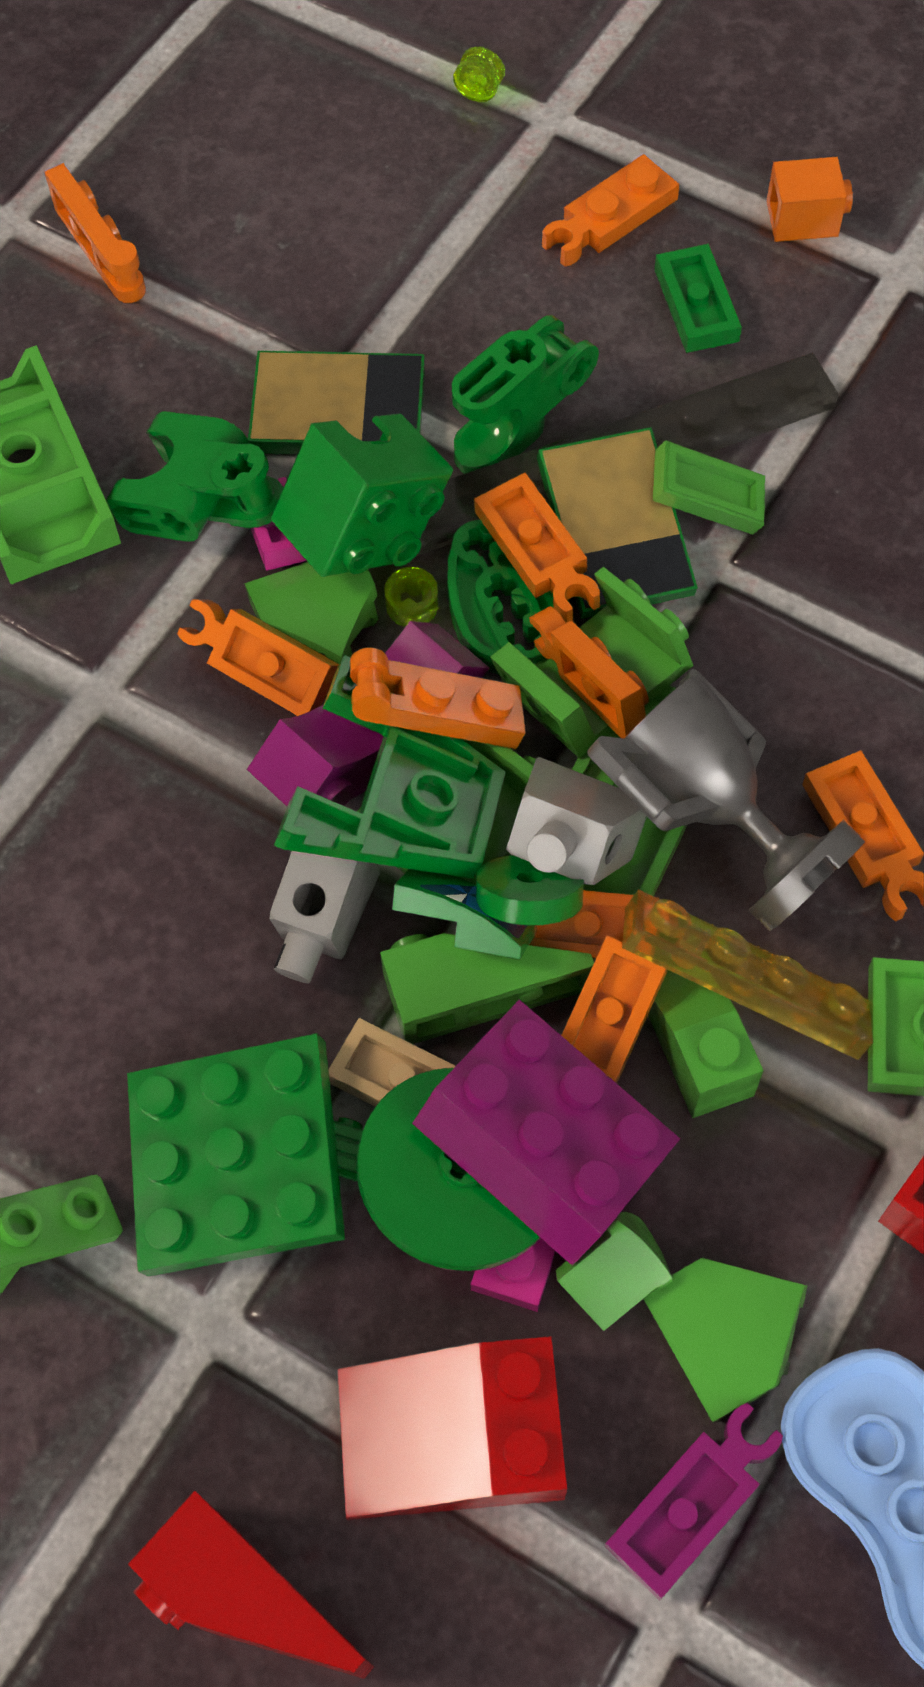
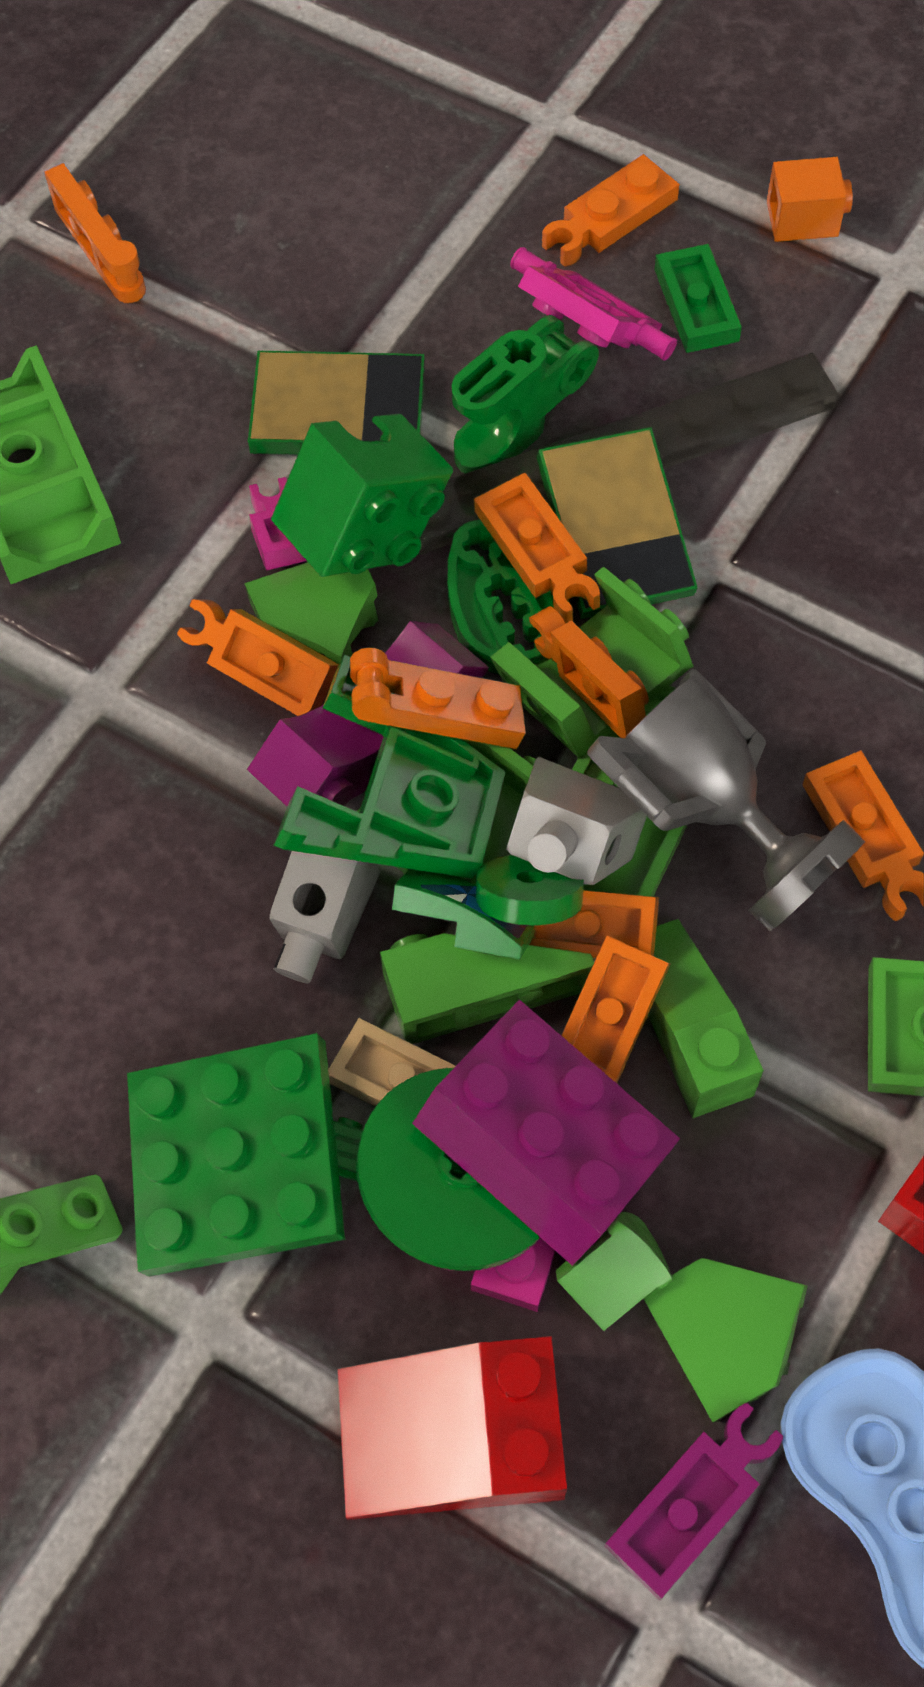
green piece [106,411,284,541] -> none
red slope [128,1491,374,1679] -> none
clear neon green bush [384,567,439,627] -> none
clear neon green bush [453,46,505,102] -> none
clear yellow plate [622,889,873,1060] -> none
bright green tile [653,441,765,535] -> none
none -> dark pink plate [510,247,677,361]

